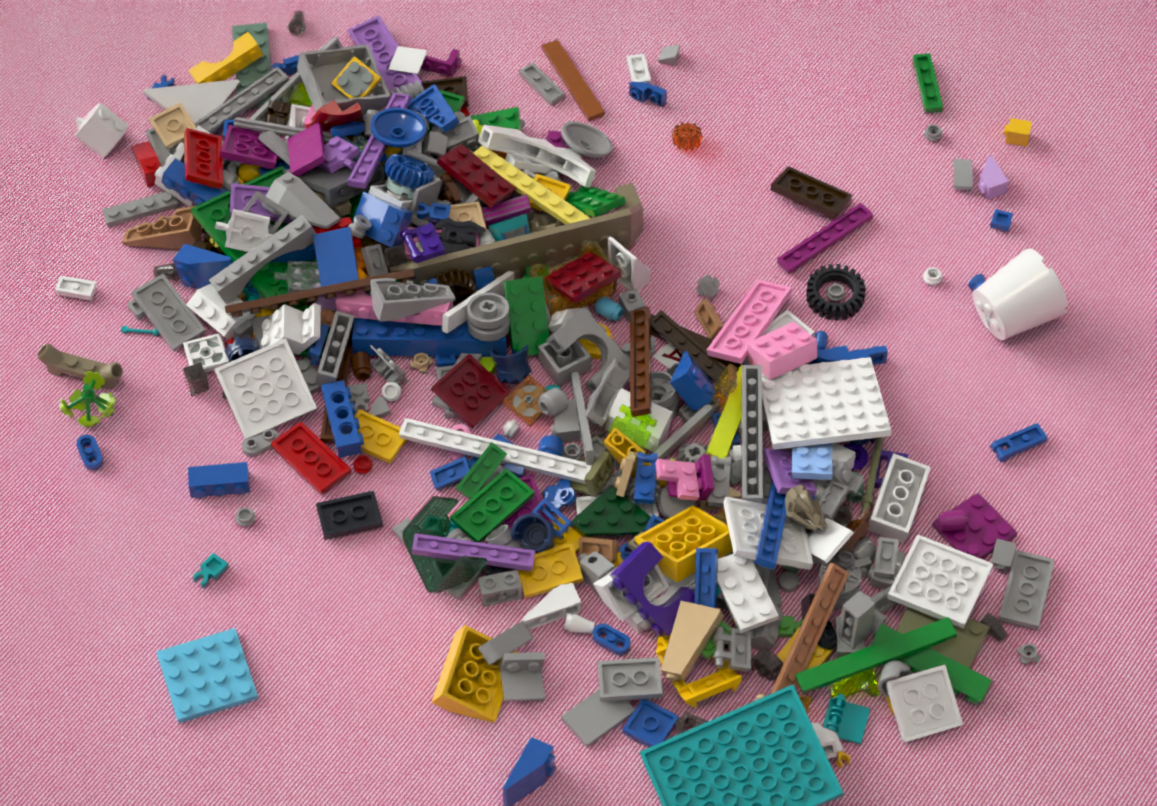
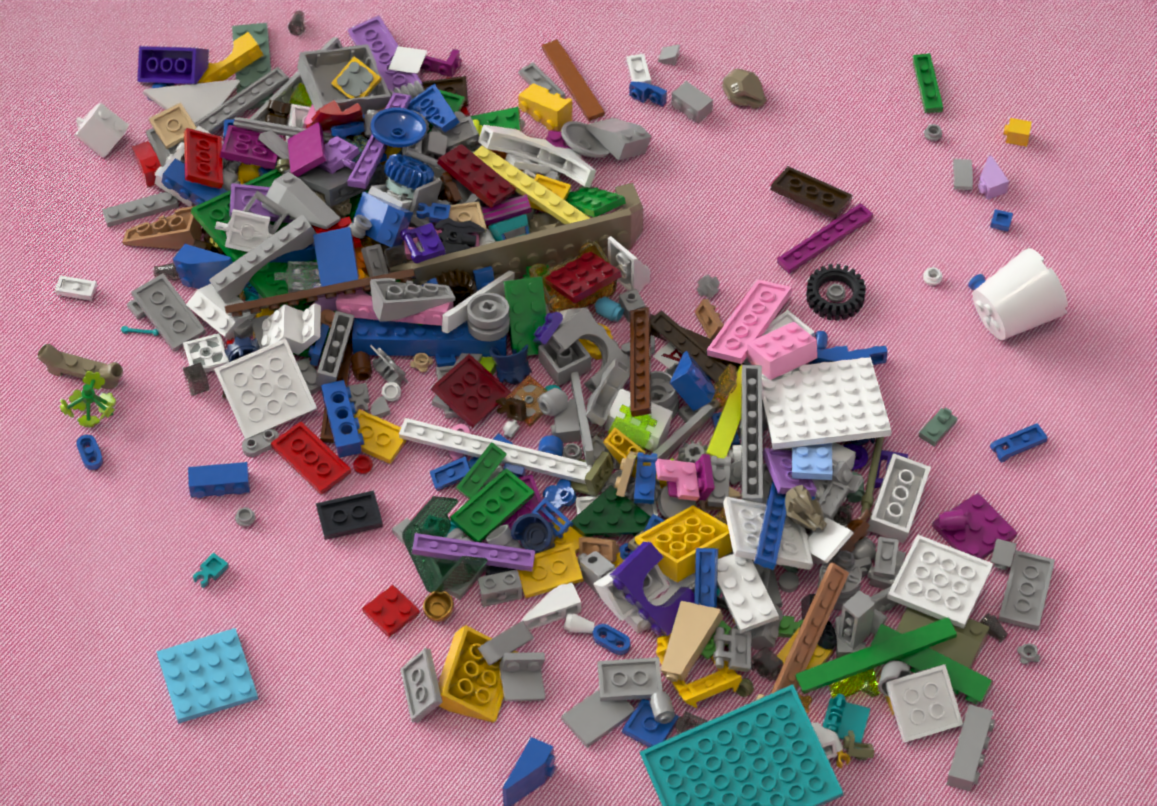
blue plate [272,54,300,76] -> none
clear orange gear [672,121,703,152] -> none
none -> dark purple slope [137,46,209,84]
none -> olive plate [275,159,290,174]
none -> red plate [362,585,420,638]
none -> light grey tile [400,648,442,723]
none -> pearl gold hair [423,591,454,622]
none -> dark brown plate [496,397,527,422]
none -> yellow wedge [518,83,573,132]
none -> dark purple plate [533,312,563,345]
none -> light grey slope [586,118,652,161]
none -> light grey brick [650,691,675,724]
none -> light grey brick [671,81,713,123]
none -> dark tan helmet [722,69,767,109]
none -> olive plate [736,678,754,697]
none -> olive bracket [843,730,874,760]
none -> sand green plate [919,407,958,447]
none -> light grey brick [946,704,995,792]

